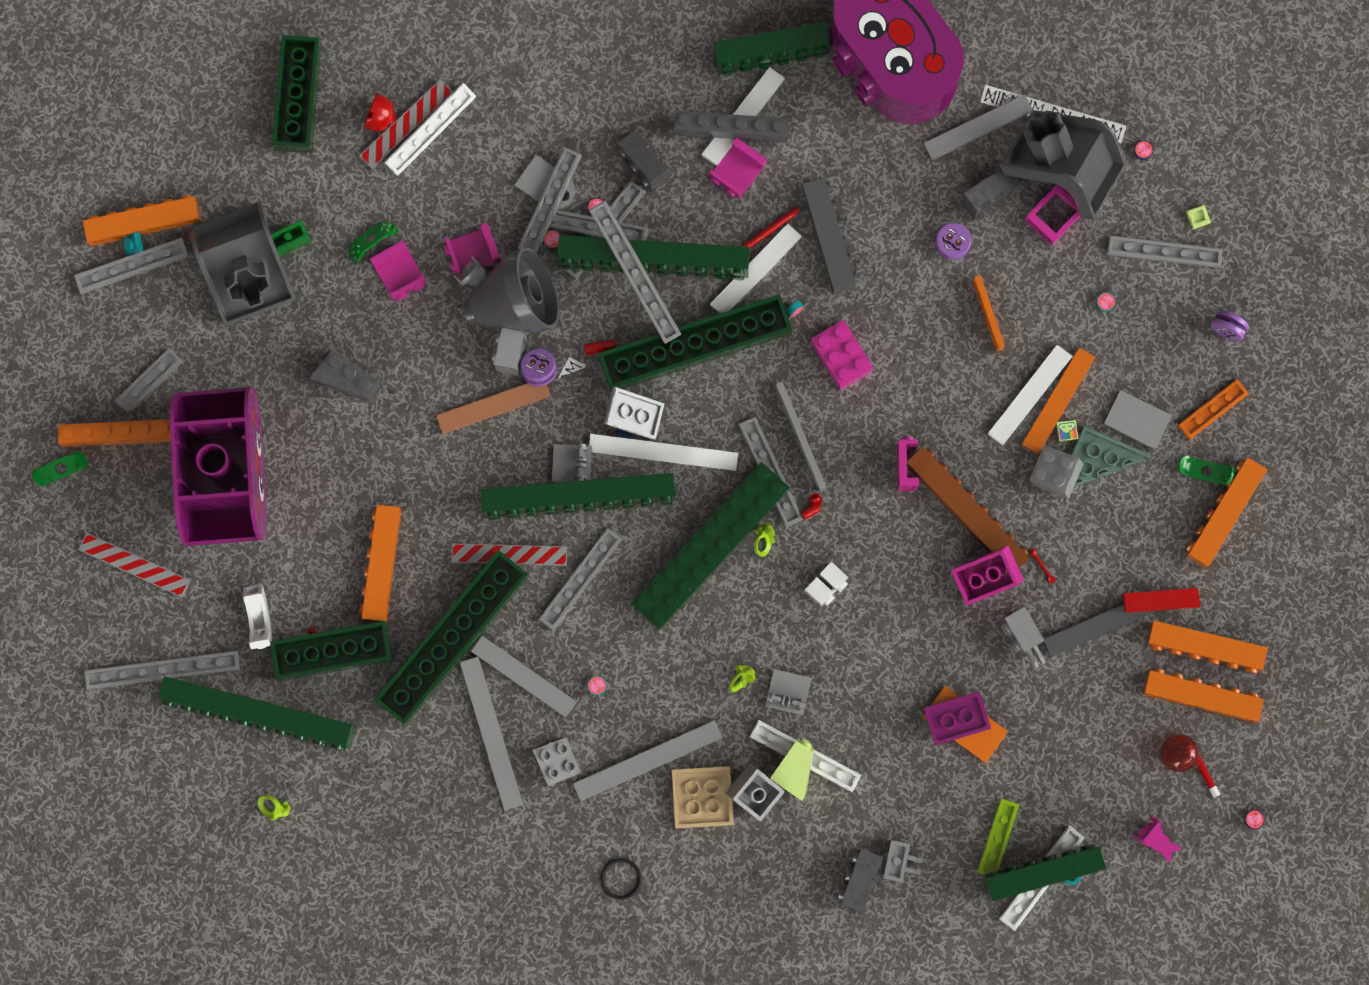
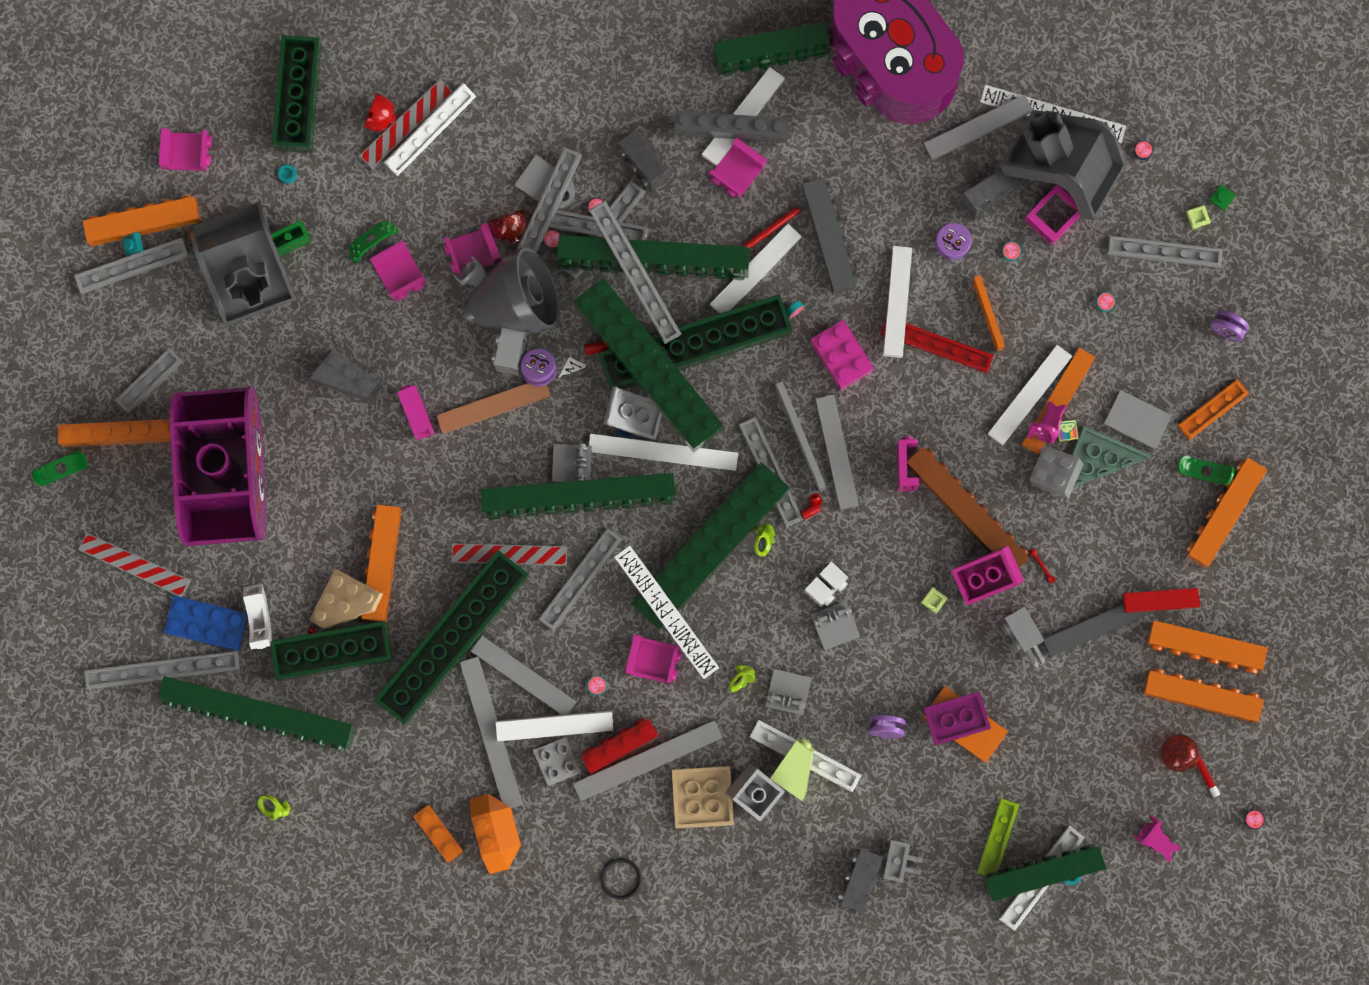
none -> dark pink panel [159,128,212,171]
none -> blue plate [164,595,248,651]
none -> teal tile [278,164,297,184]
none -> tan plate [309,569,383,630]
none -> dark pink window [397,385,435,441]
none -> orange plate [413,805,464,863]
none -> orange wedge [470,794,521,874]
none -> clear red cylinder [488,209,527,243]
none -> white tile [496,710,613,741]
none -> dark green brick [573,278,724,453]
none -> red brick [581,718,659,775]
none -> white sticker [615,546,719,679]
none -> dark pink panel [625,635,682,685]
none -> light grey hinge [811,601,860,651]
none -> light grey tile [815,395,859,510]
none -> medium lavender head [868,715,905,738]
none -> red tile [880,316,994,373]
none -> white tile [883,246,912,358]
none -> yellowish green tile [921,587,948,614]
none -> tile [1002,242,1021,261]
none -> dark pink hair [1027,402,1066,445]
none -> green plate [1209,185,1236,211]

